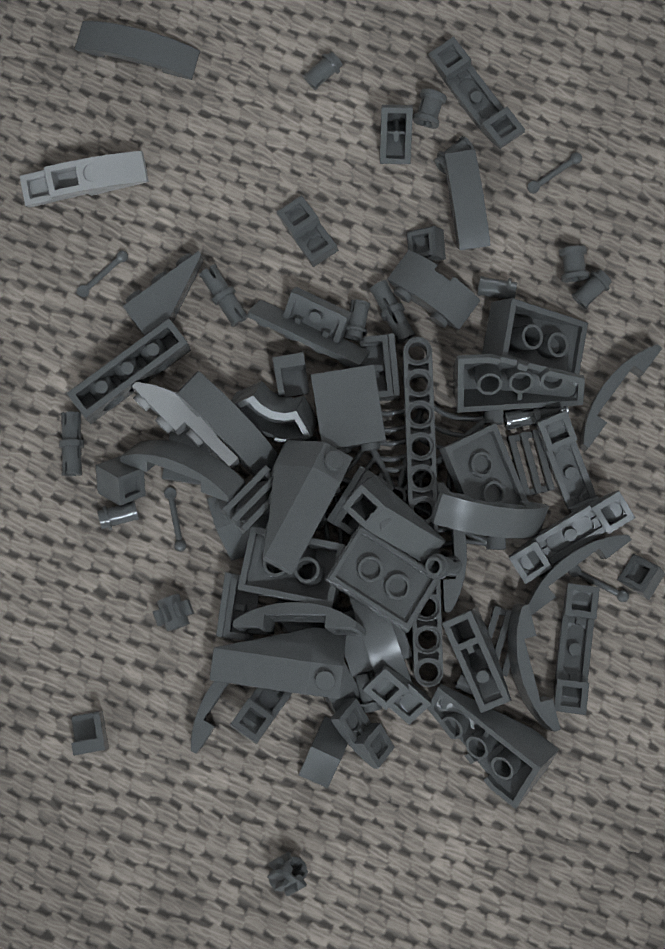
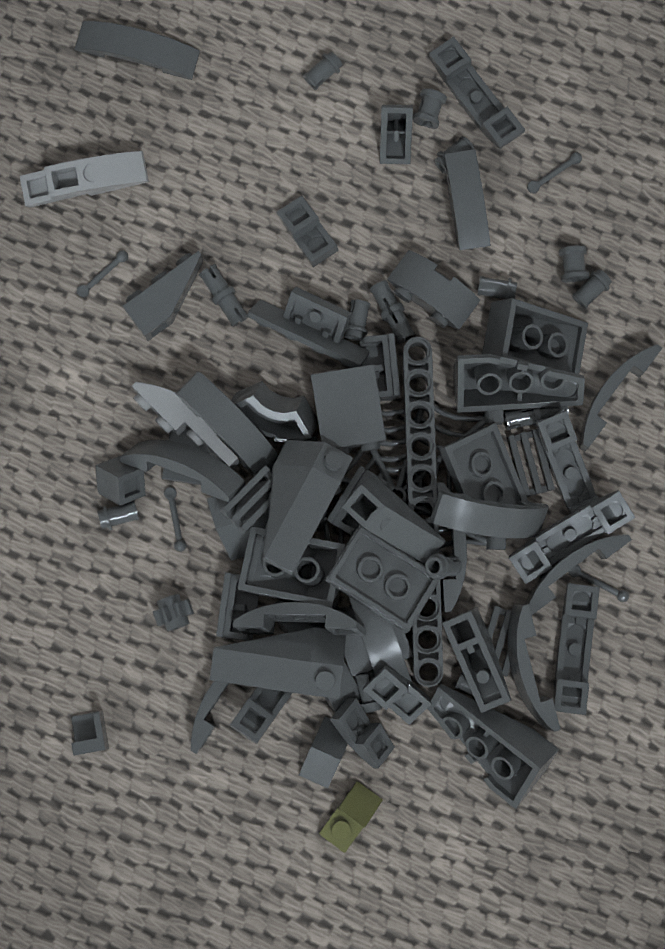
dark grey pin [59,411,84,476] -> none
dark grey brick [67,318,191,424] -> none
dark grey gear [267,852,308,897] -> none
dark grey panel [272,352,310,397] -> none
dark grey slope [407,226,446,261] -> none
dark grey slope [617,553,665,600] -> none
none -> olive slope [319,781,383,853]

